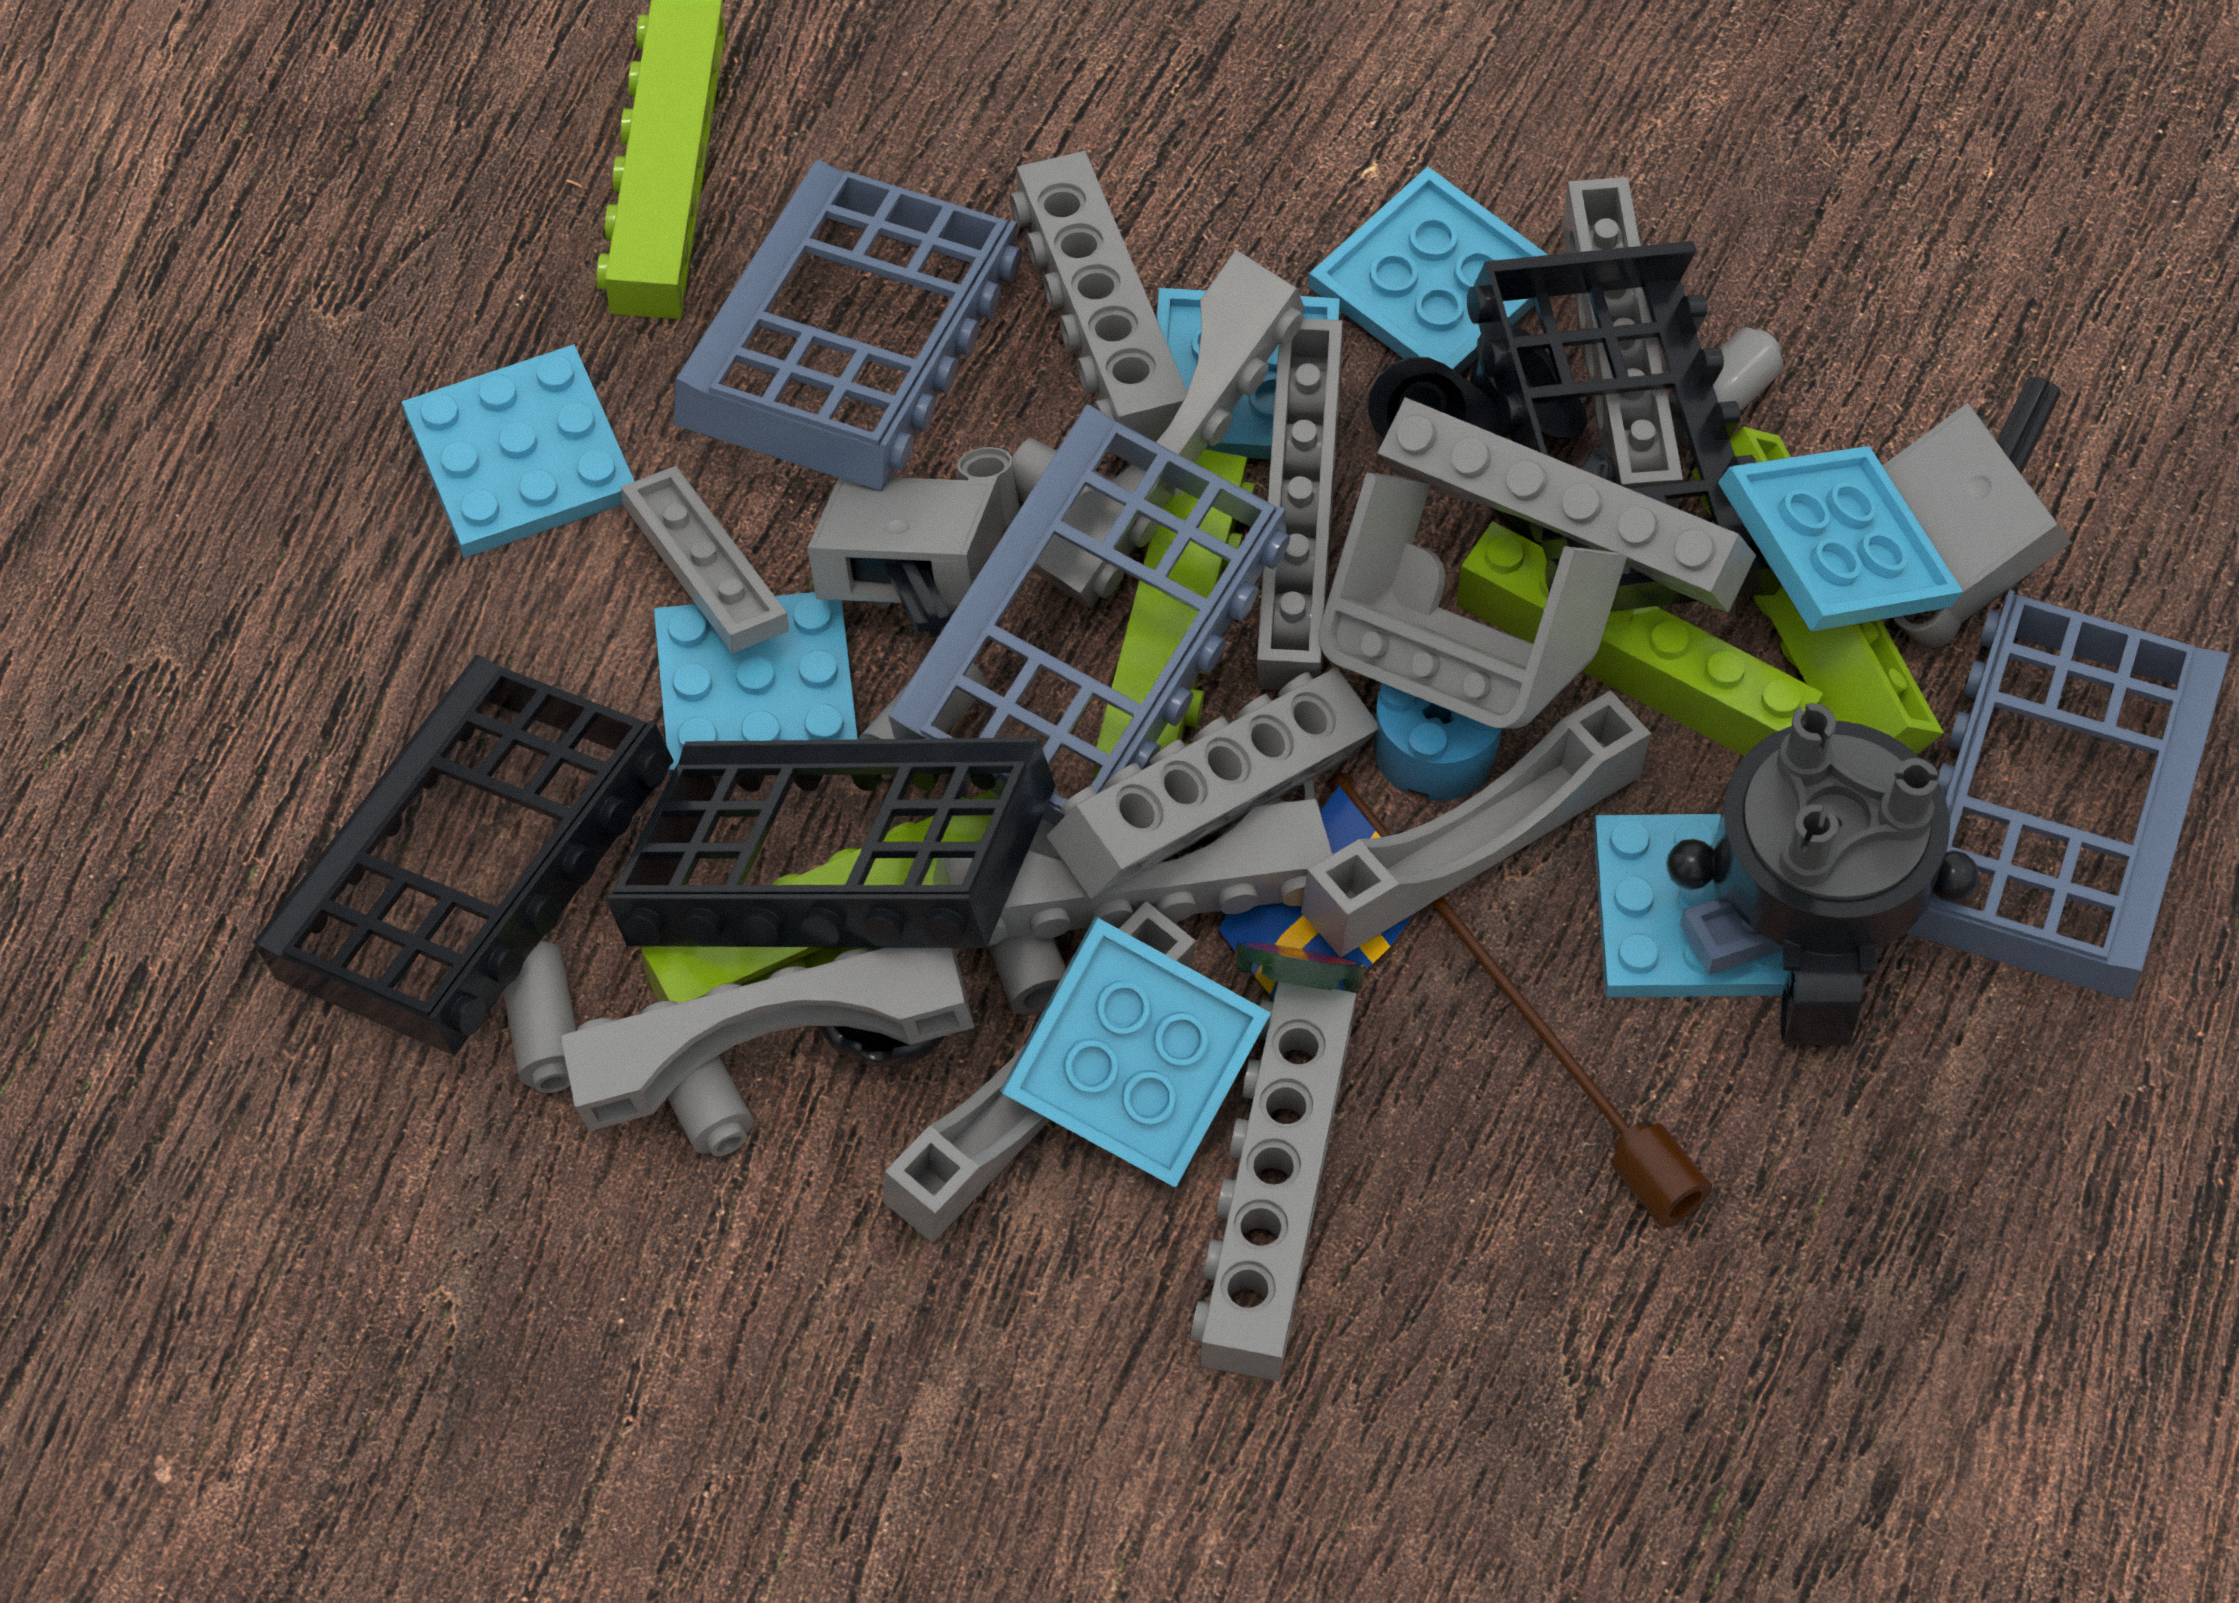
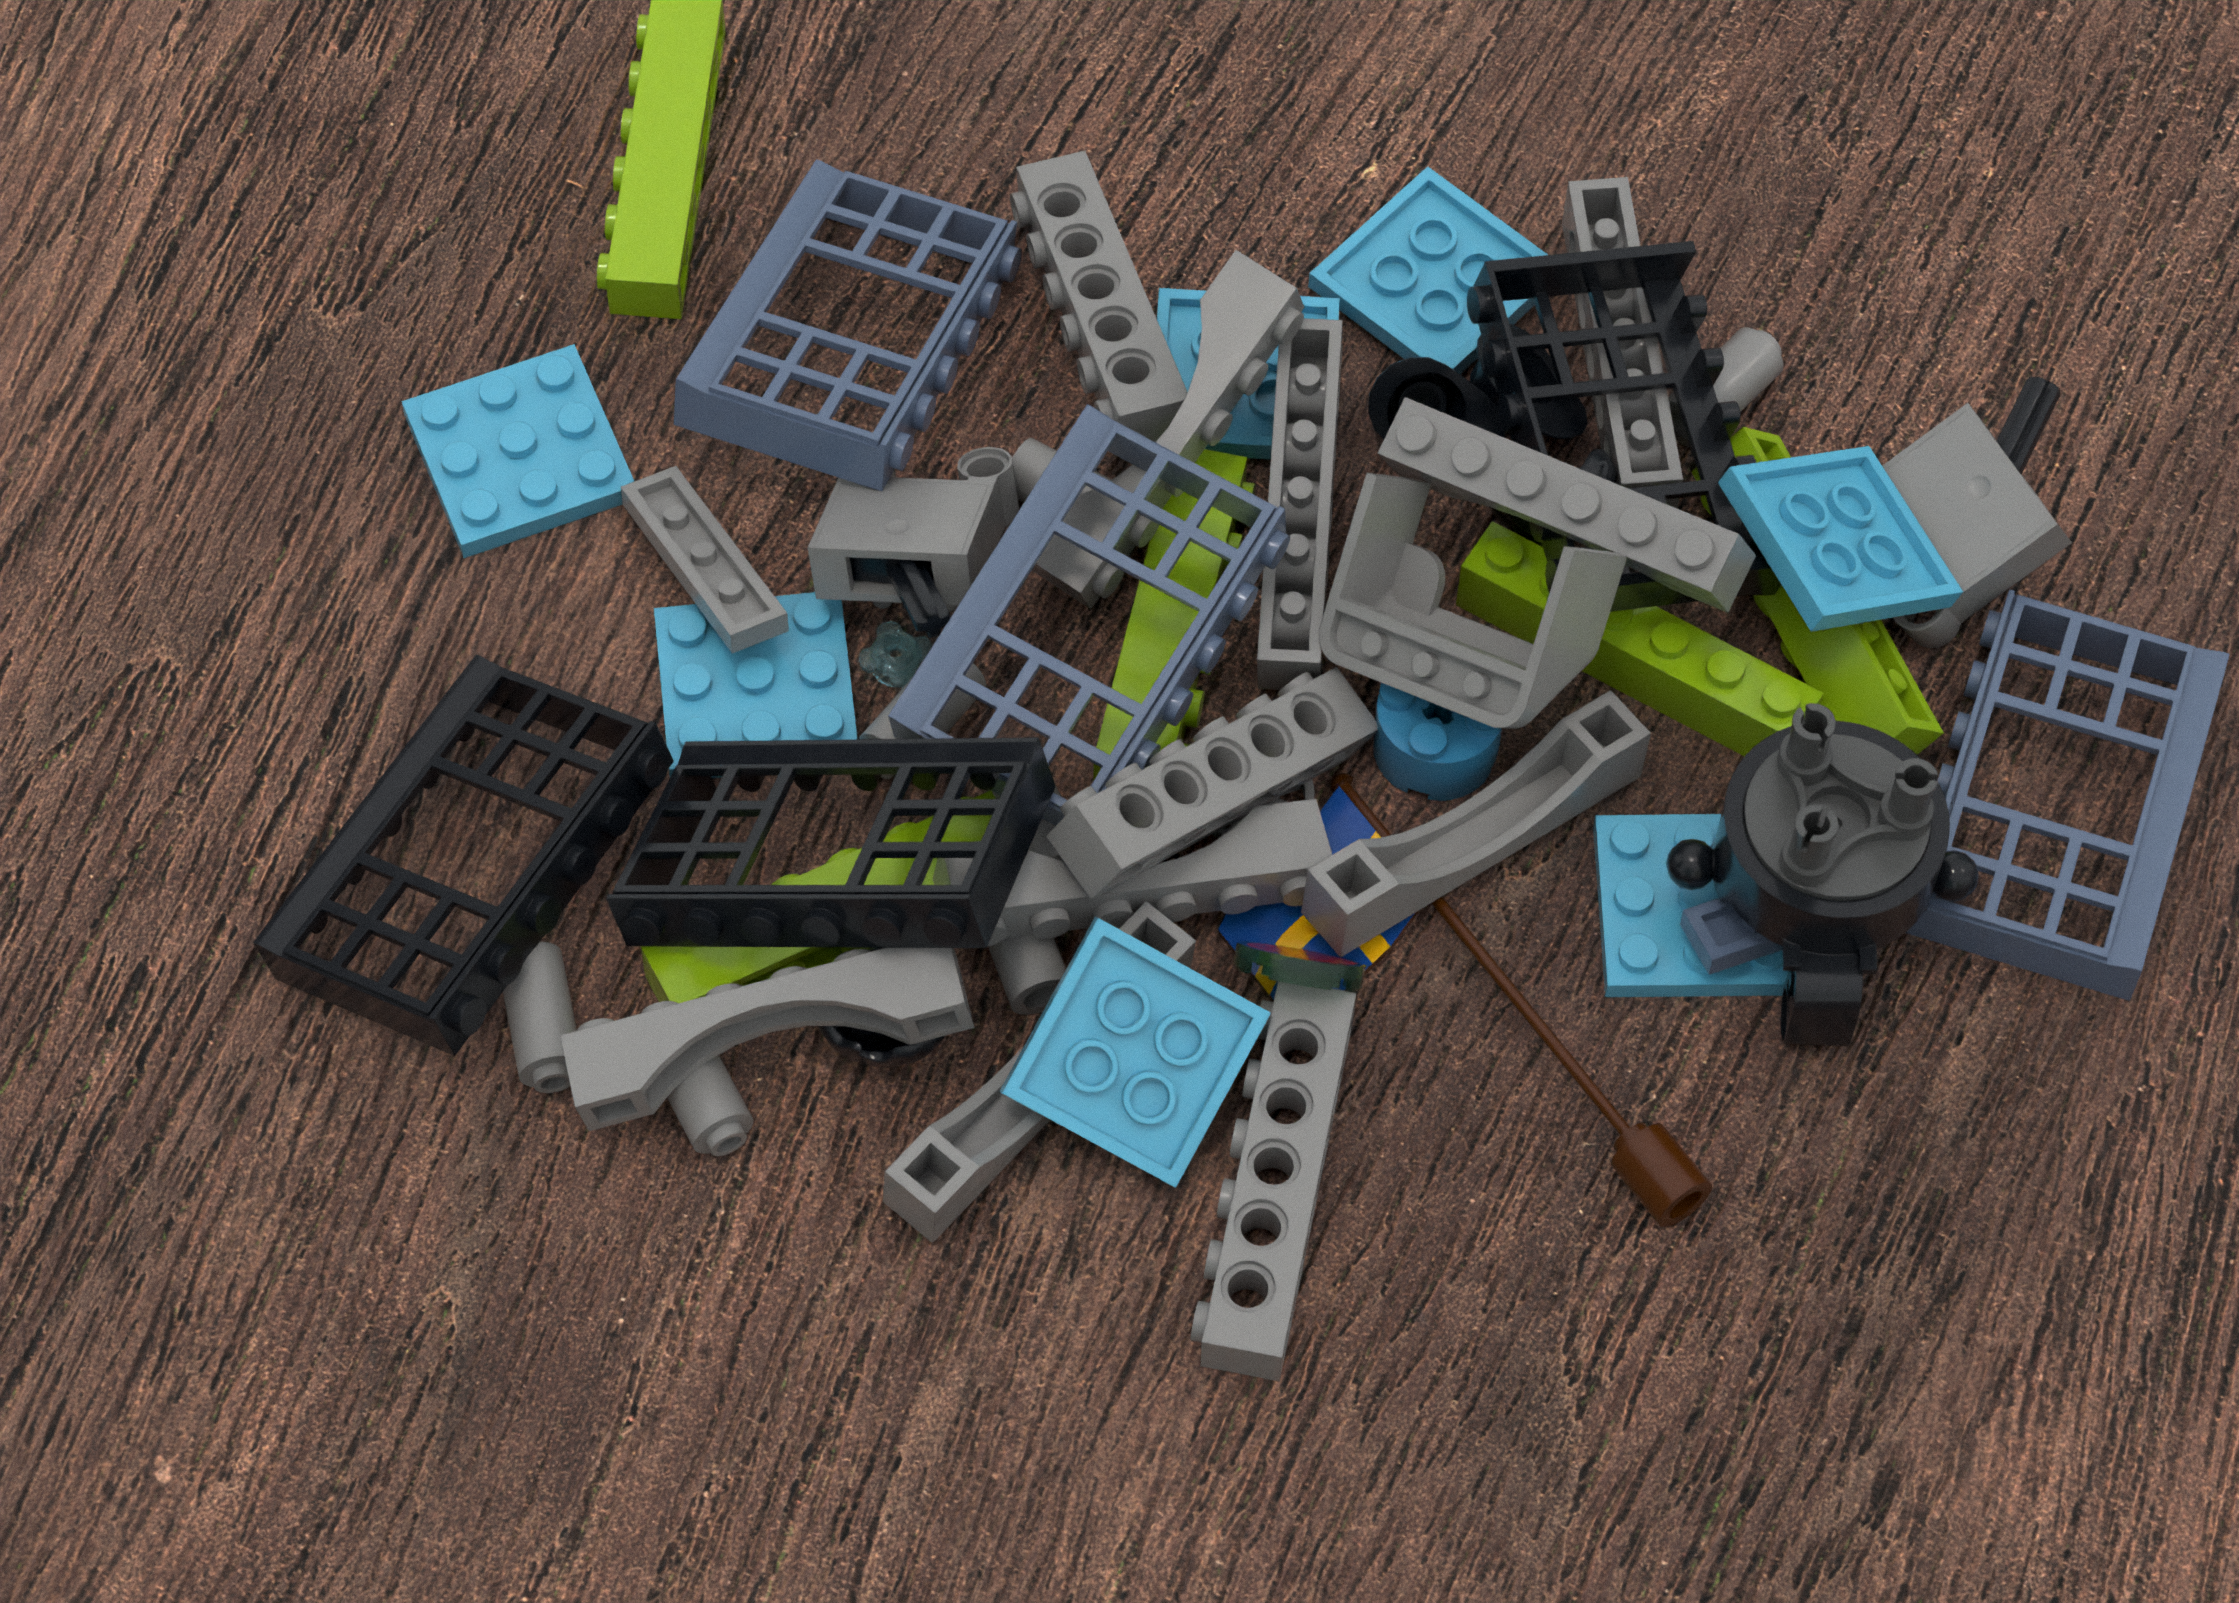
none -> clear light blue plate [859,621,932,688]

